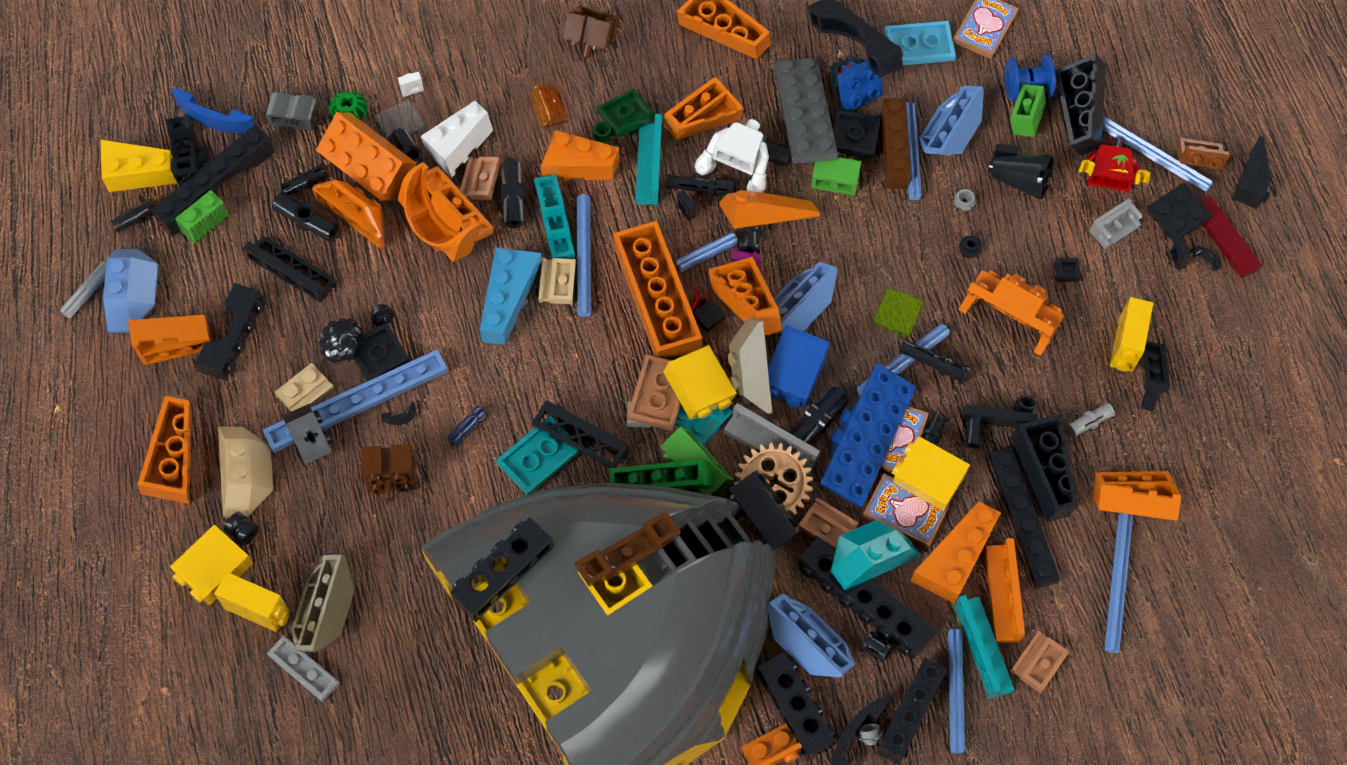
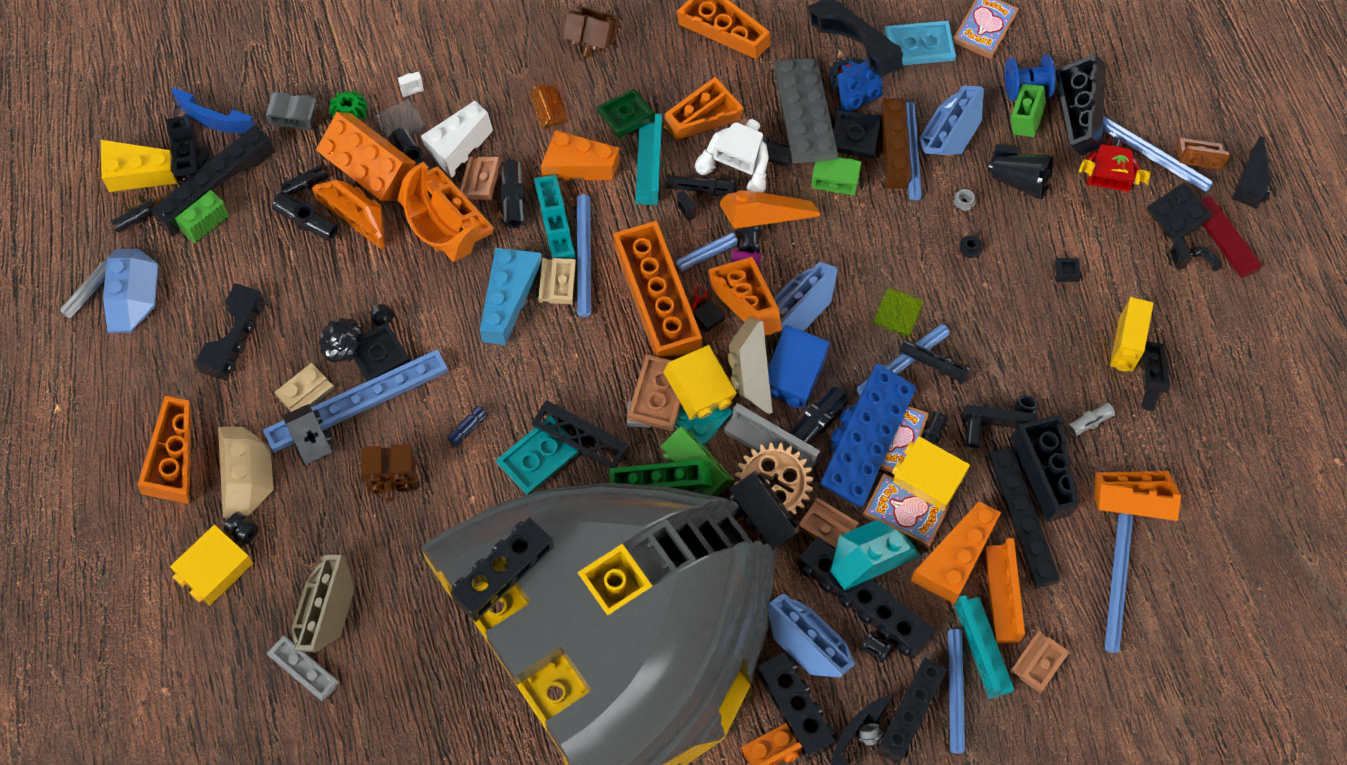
orange wedge [128,315,213,365] -> none
yellow brick [214,572,290,633] -> none
black fence [243,235,337,303] -> none
black piece [381,401,416,425] -> none
reddish brown slope [574,511,681,586] -> none
dark green plate [592,121,614,143] -> none
orange piece [959,270,1064,356] -> none
light grey hinge [1089,199,1142,249] -> none

